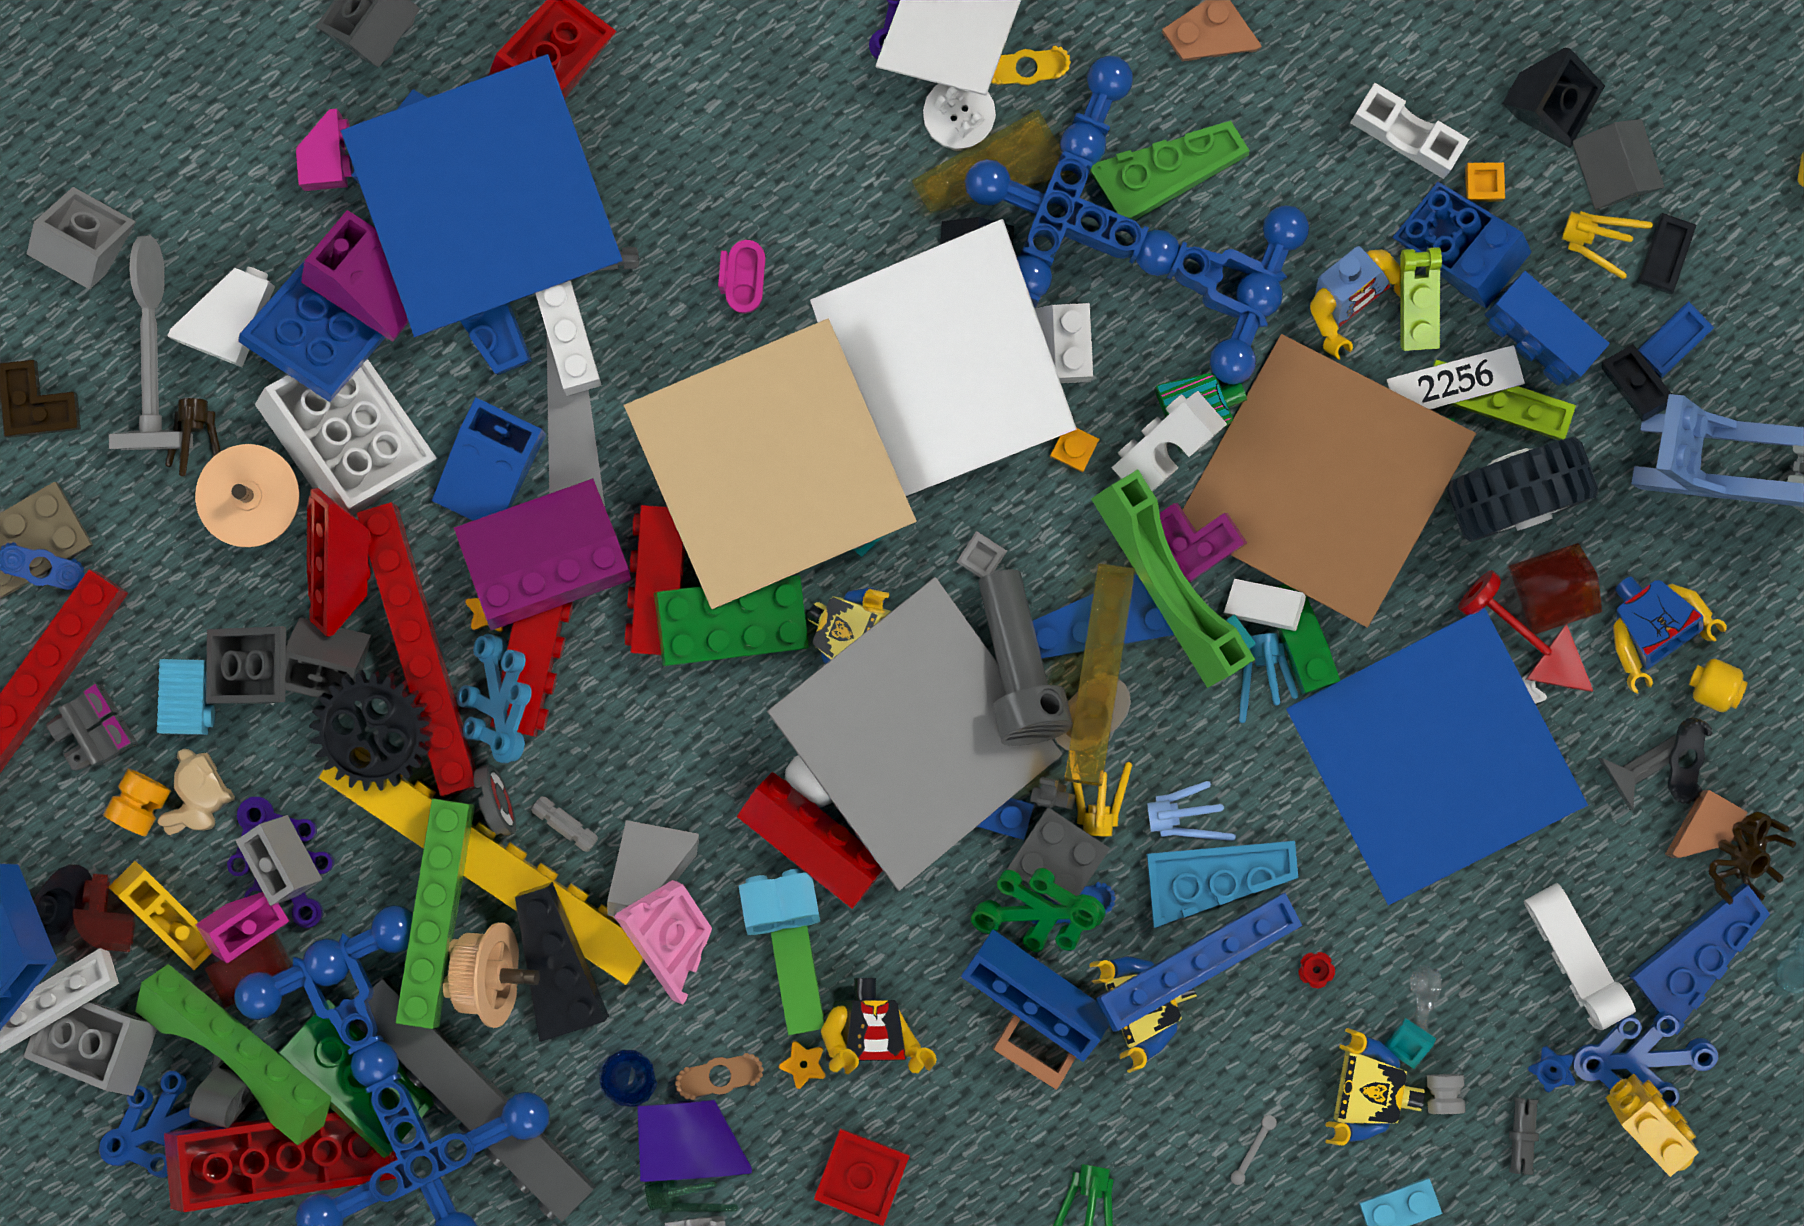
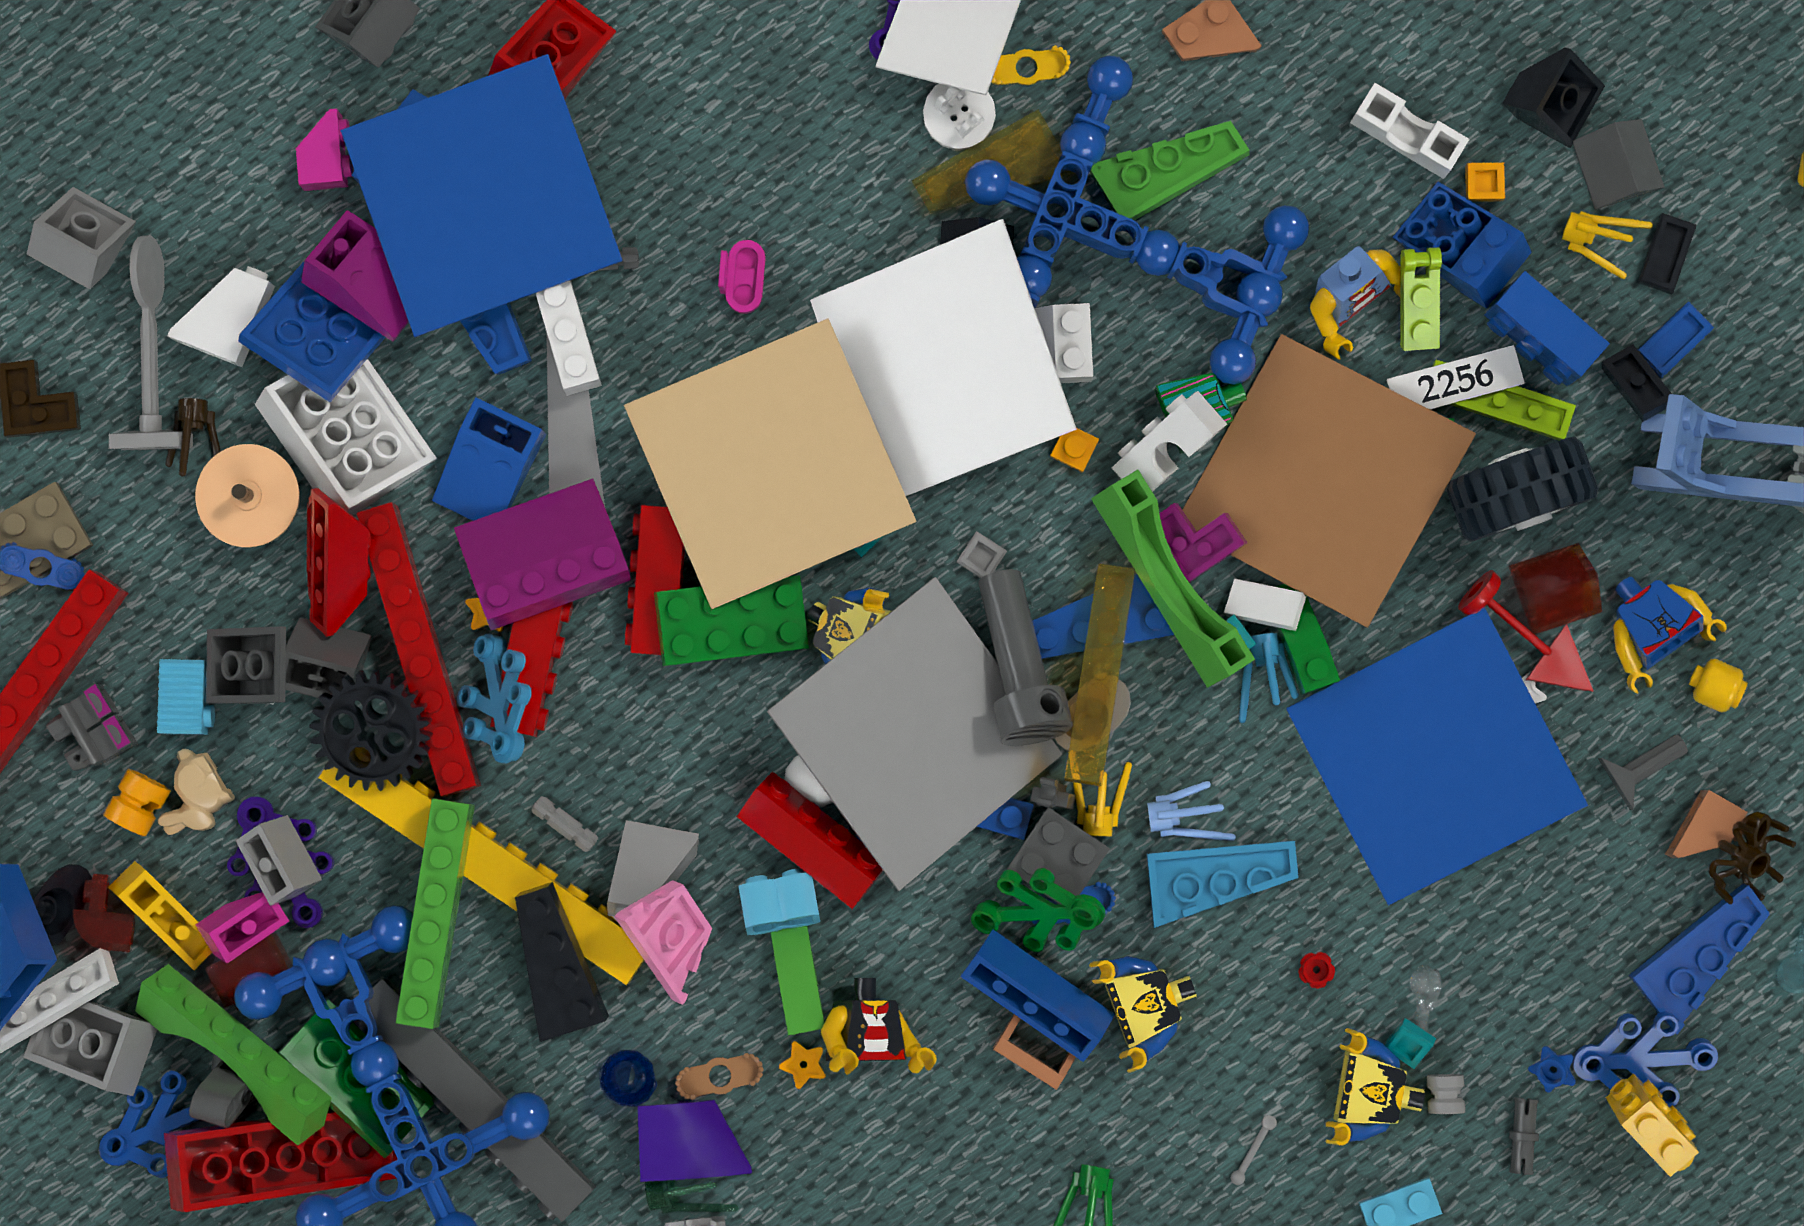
light nougat piece [443,922,540,1028] -> none
dark grey tile [474,764,516,838] -> none
red plate [814,1128,910,1226] -> none
blue plate [1096,893,1302,1032] -> none
white beam [1524,883,1636,1030] -> none
black piece [1668,717,1713,804] -> none

